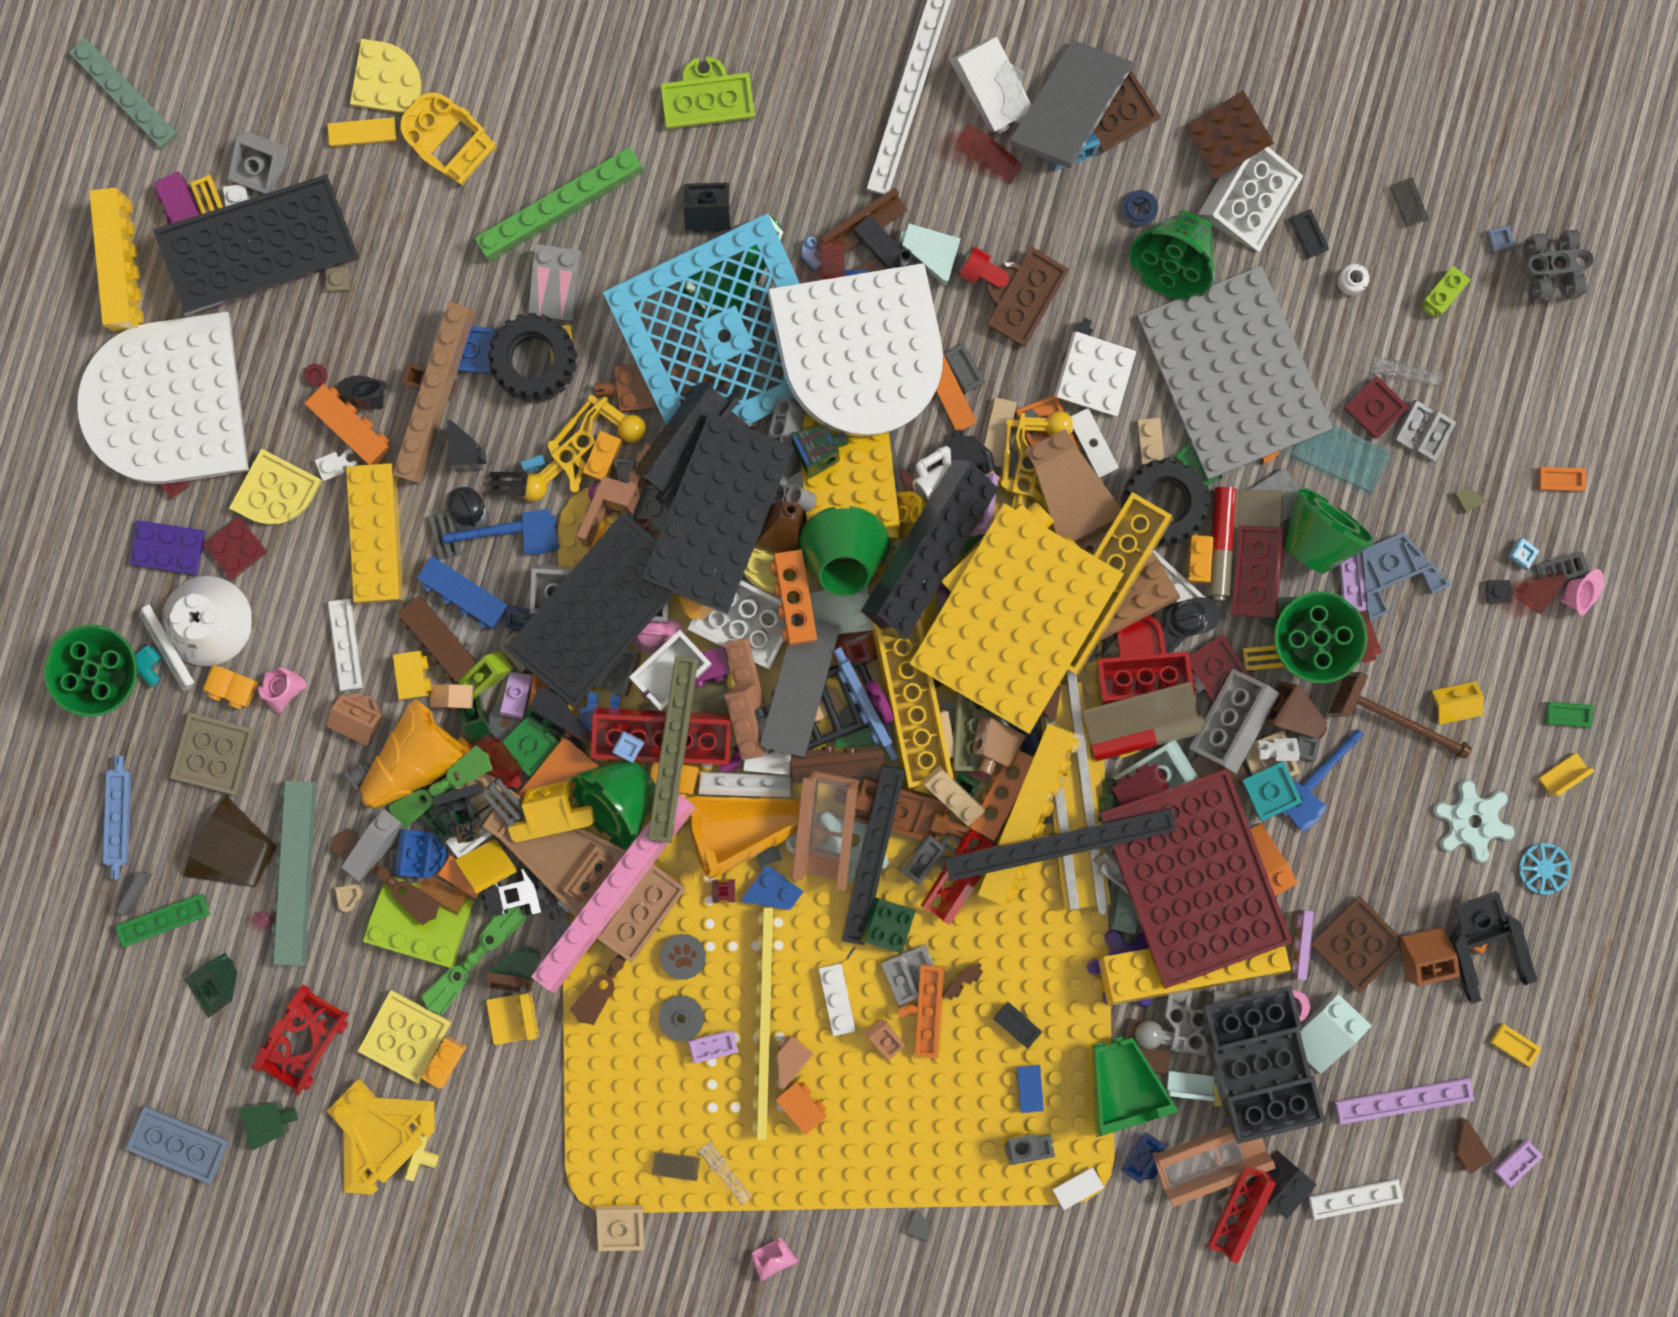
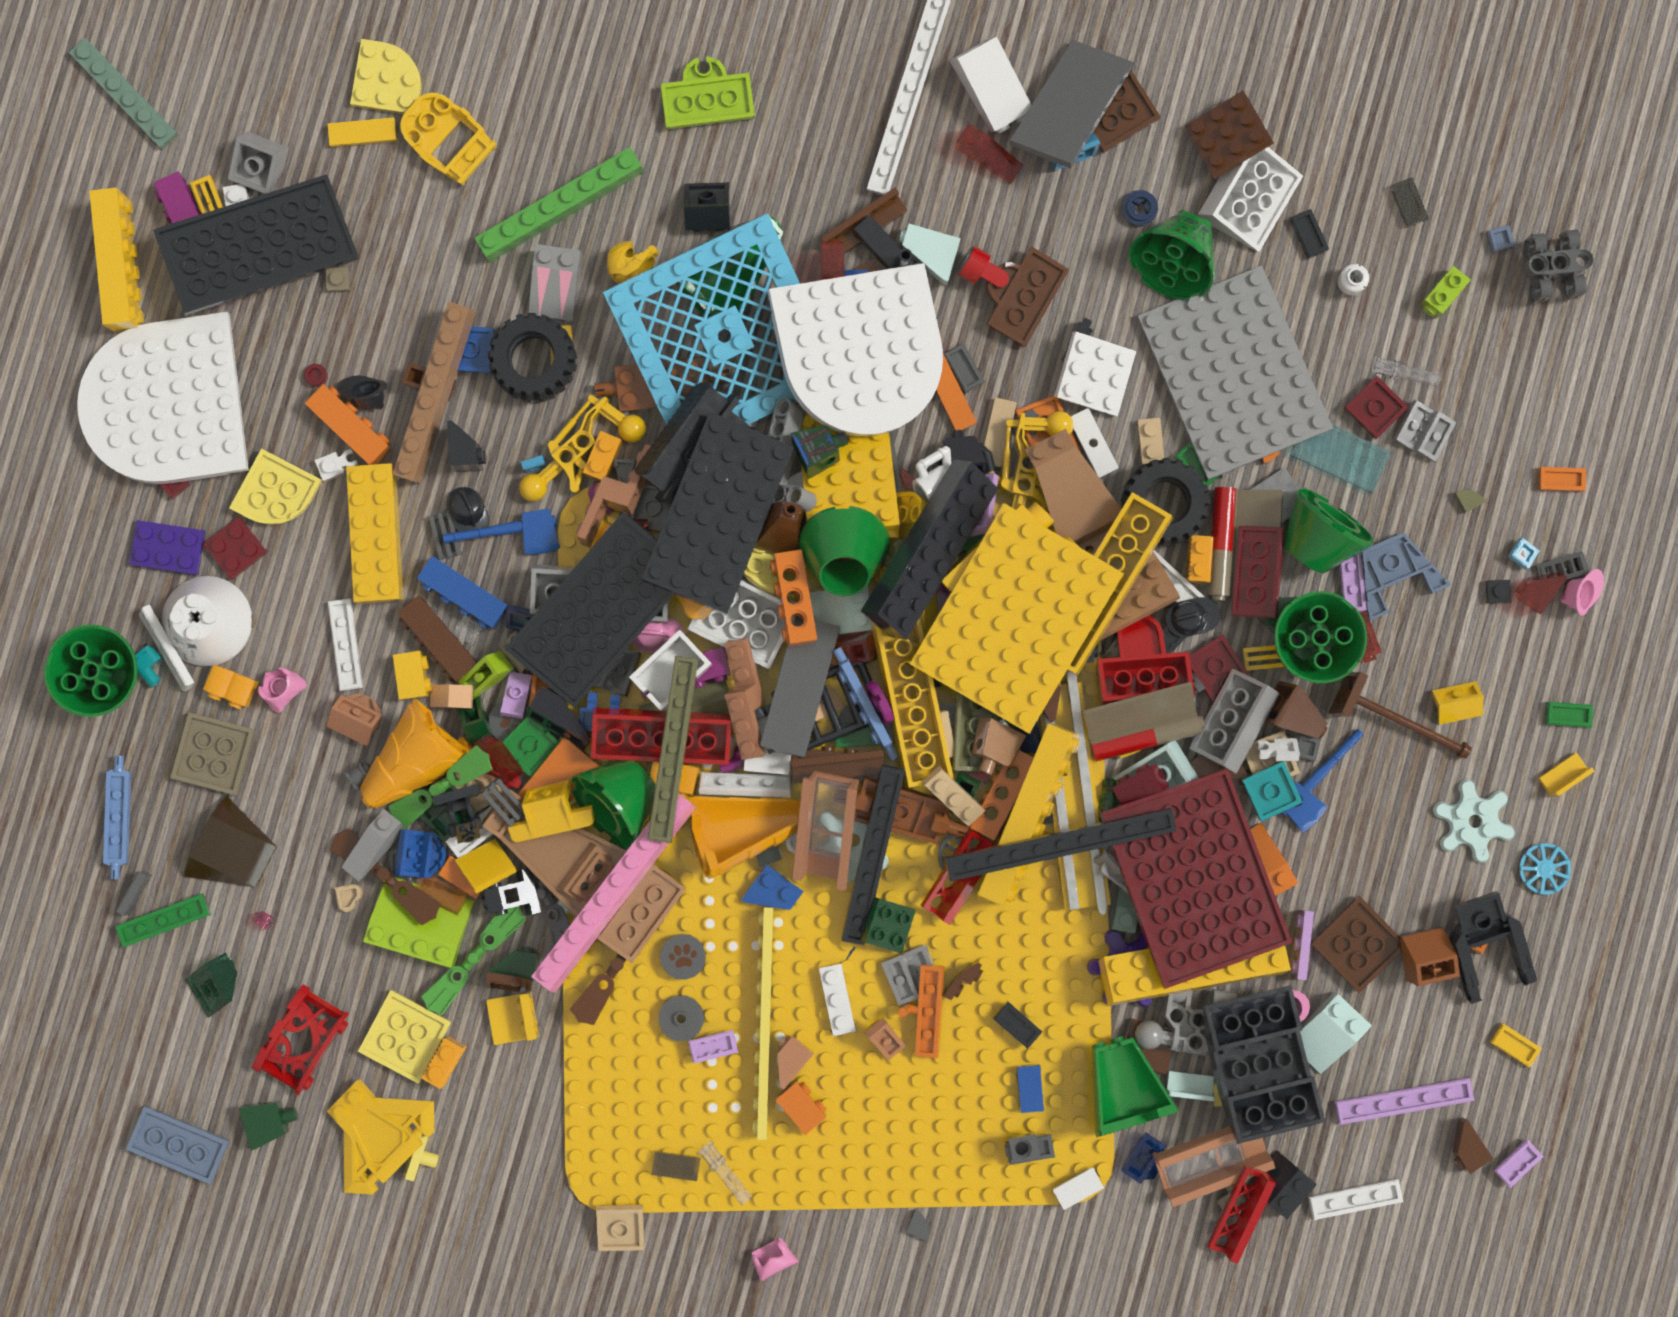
sand green brick [271,781,317,966] -> none
black tile [487,472,528,496] -> none
light blue tile [612,731,644,763] -> none
dark red tile [712,879,736,903] -> none
light blue arm [801,237,822,272] -> none
dark grey slope [897,835,946,885] -> none
clear tile [993,61,1031,125] -> none
none -> yellow helmet [607,241,659,284]

